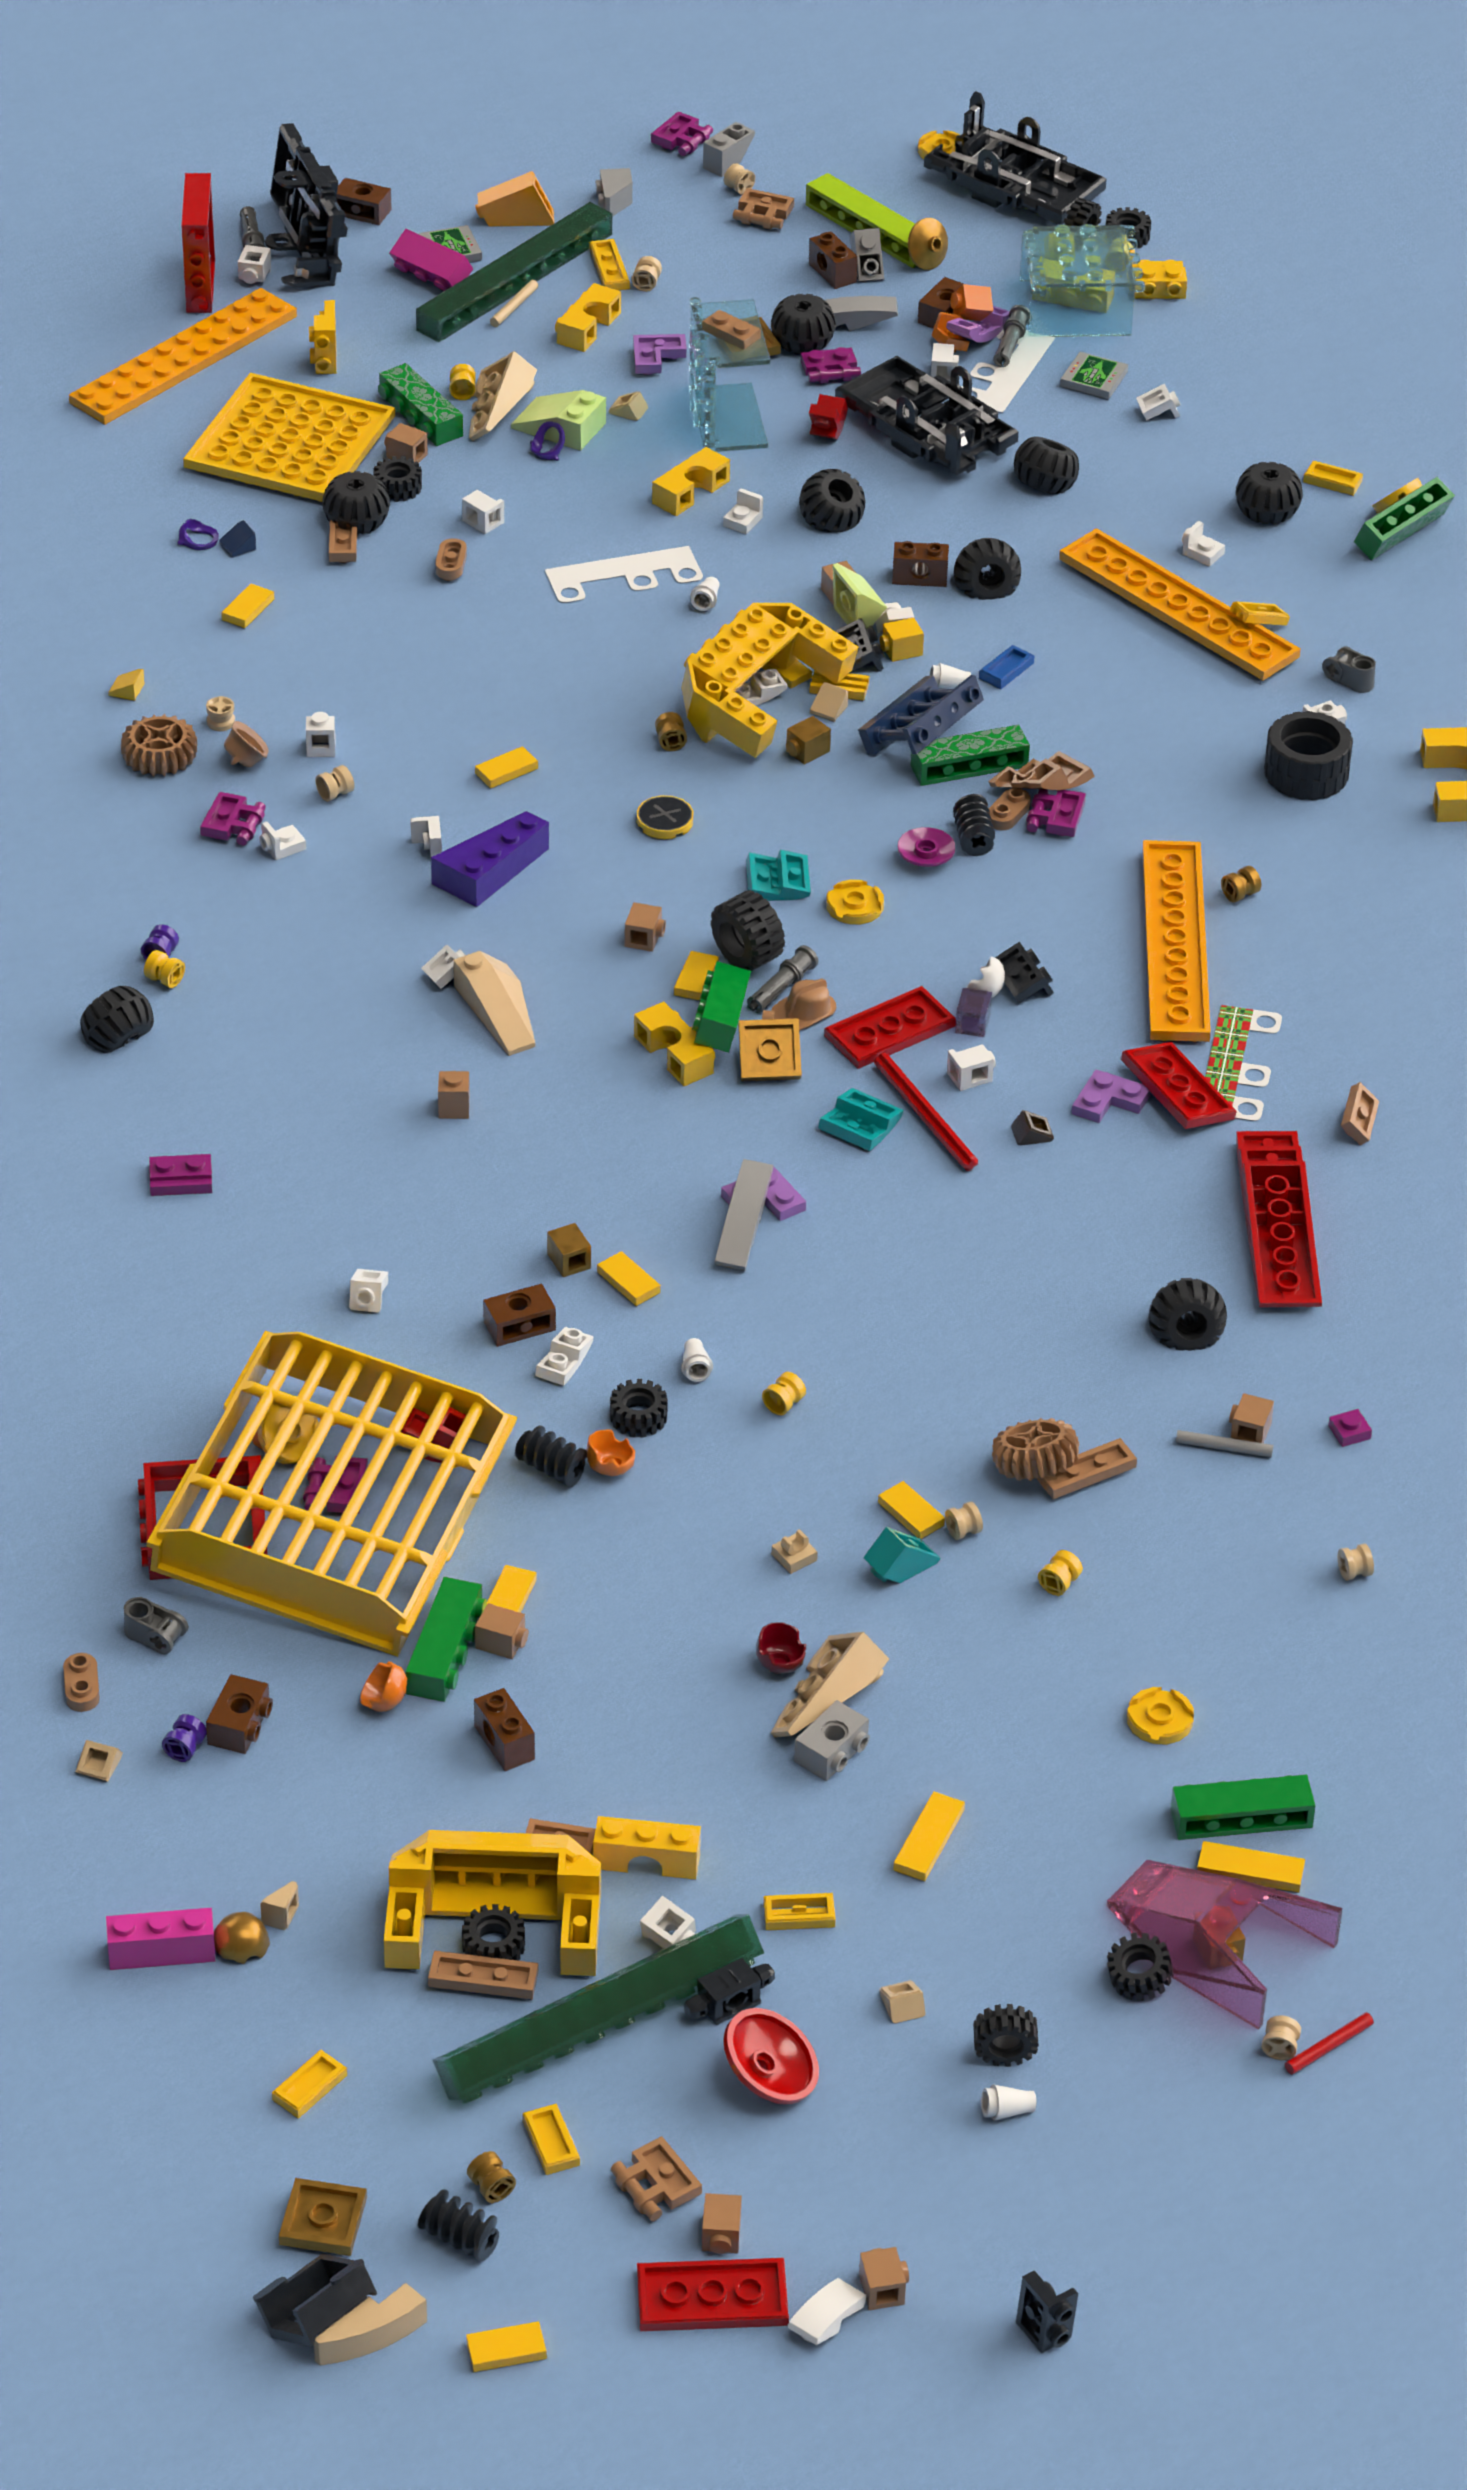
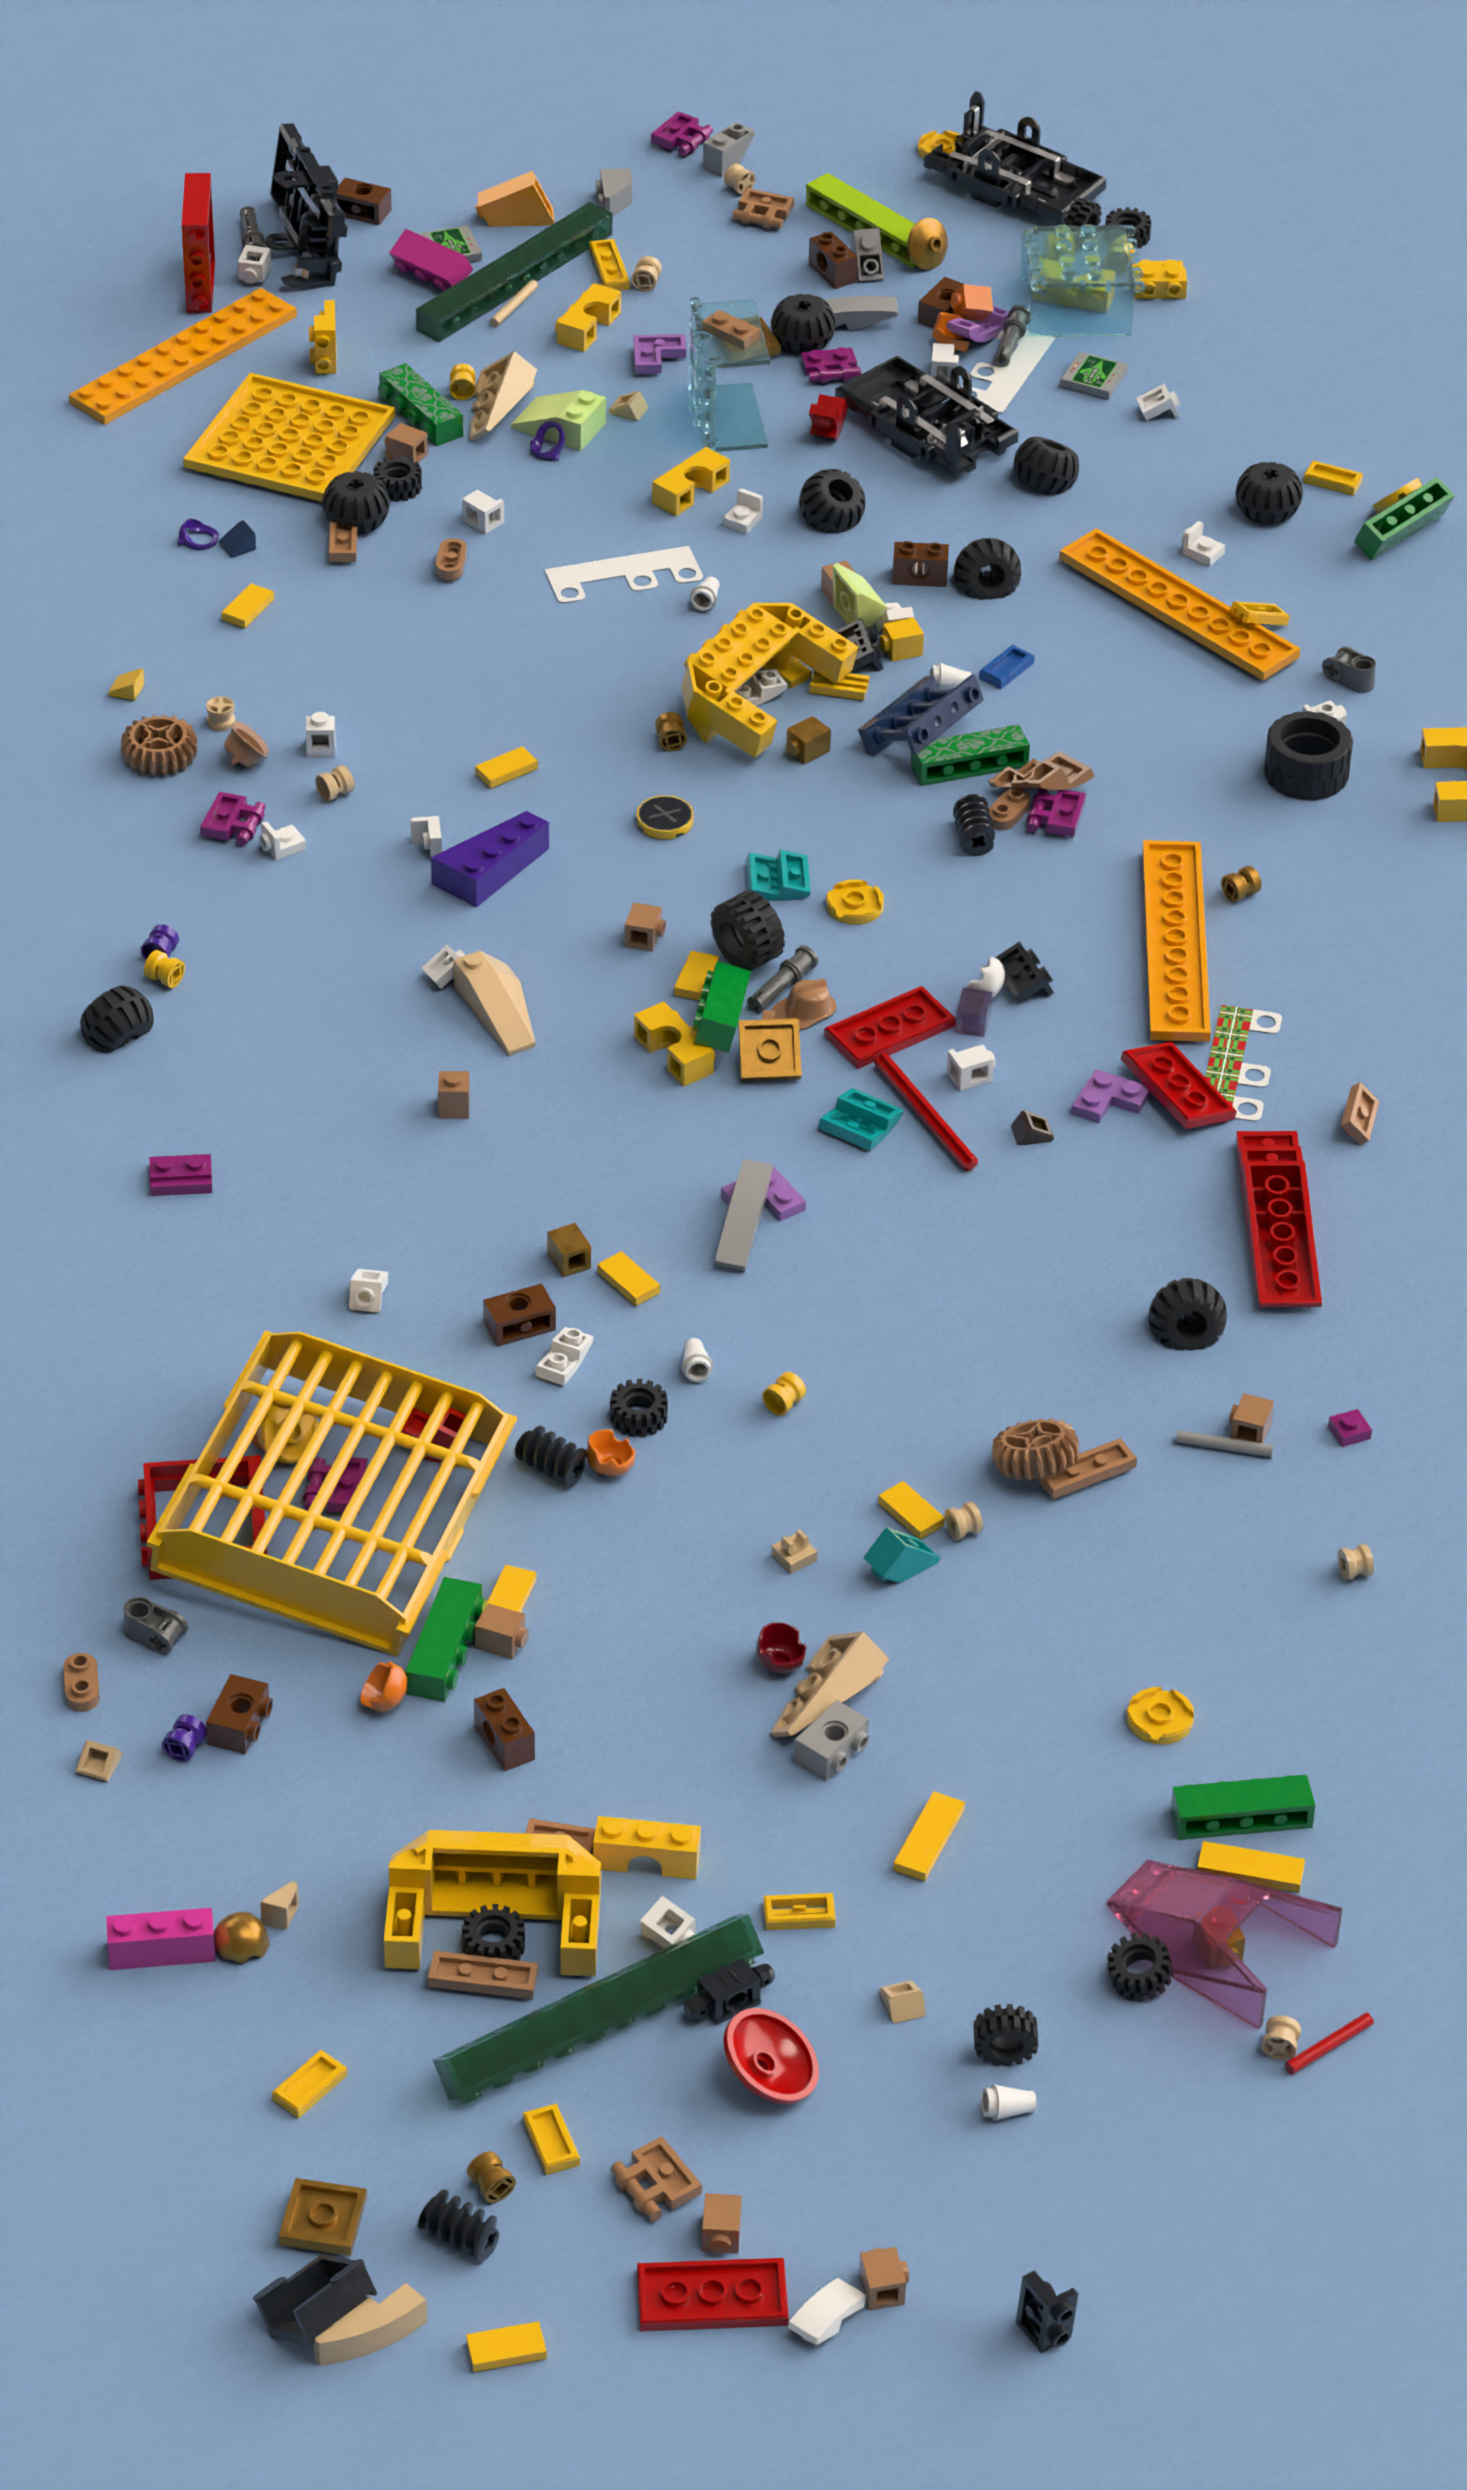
tan slope [810,682,848,722] -> none
magenta dish [898,827,955,867] -> none
yellow wheel [1038,1550,1083,1596] -> none

